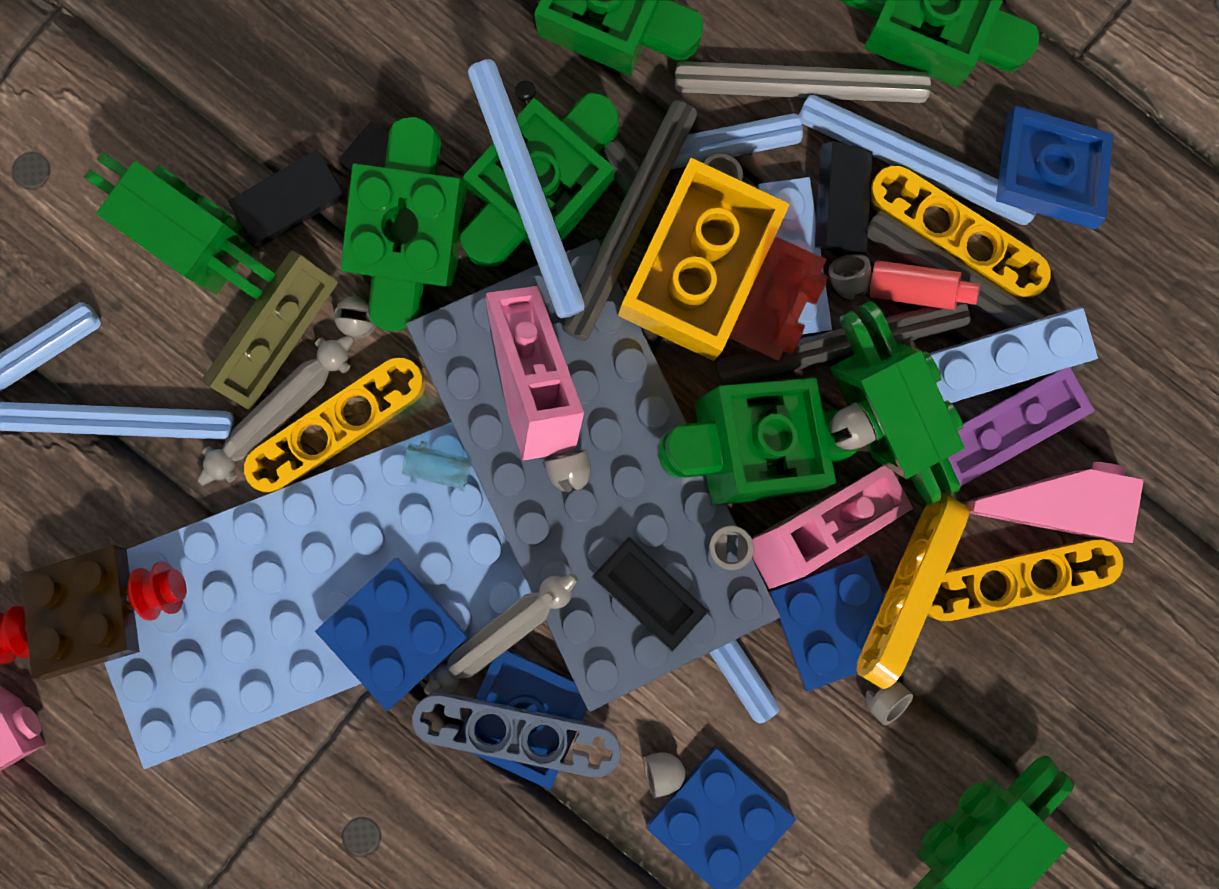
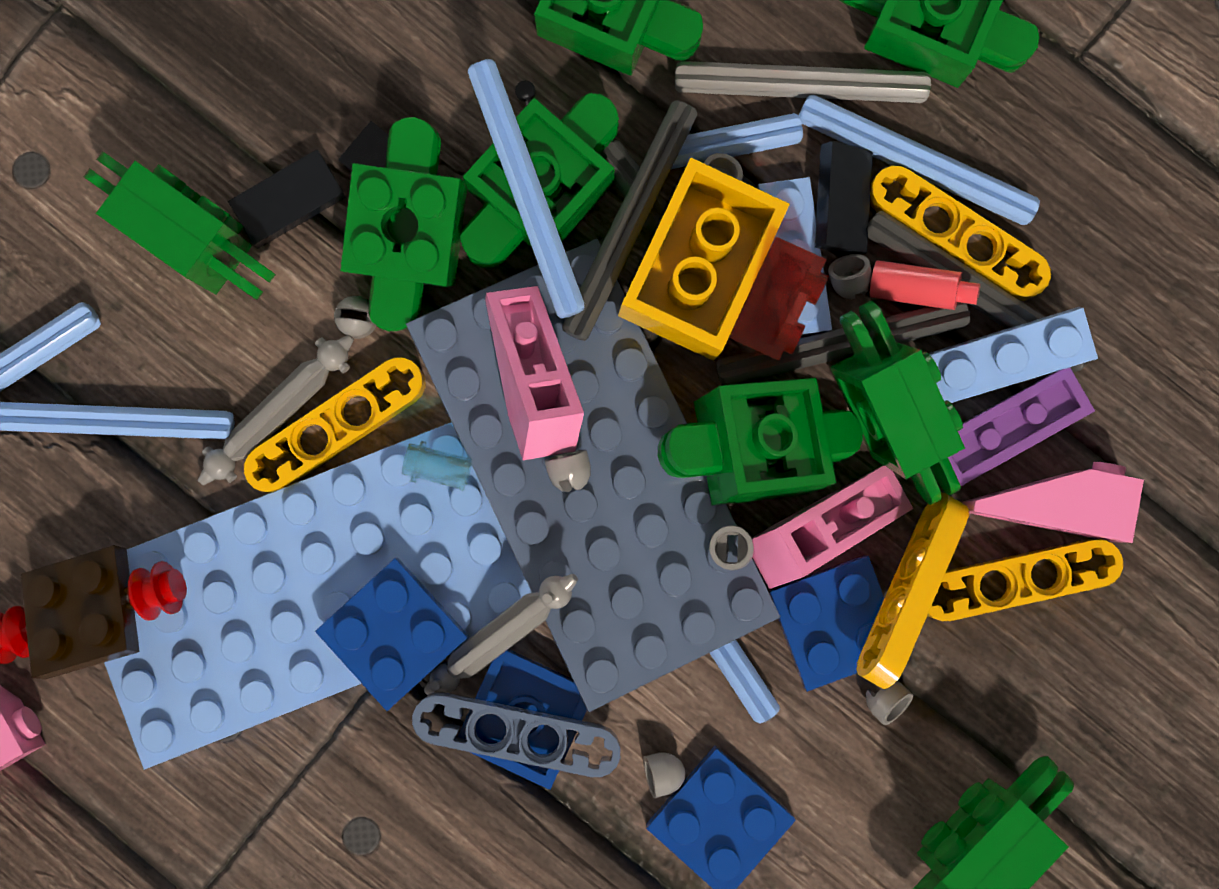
olive plate [202,250,338,411] -> none
black tile [591,537,709,652] -> none
light grey hinge [829,403,876,450] -> none
blue plate [996,105,1113,230] -> none

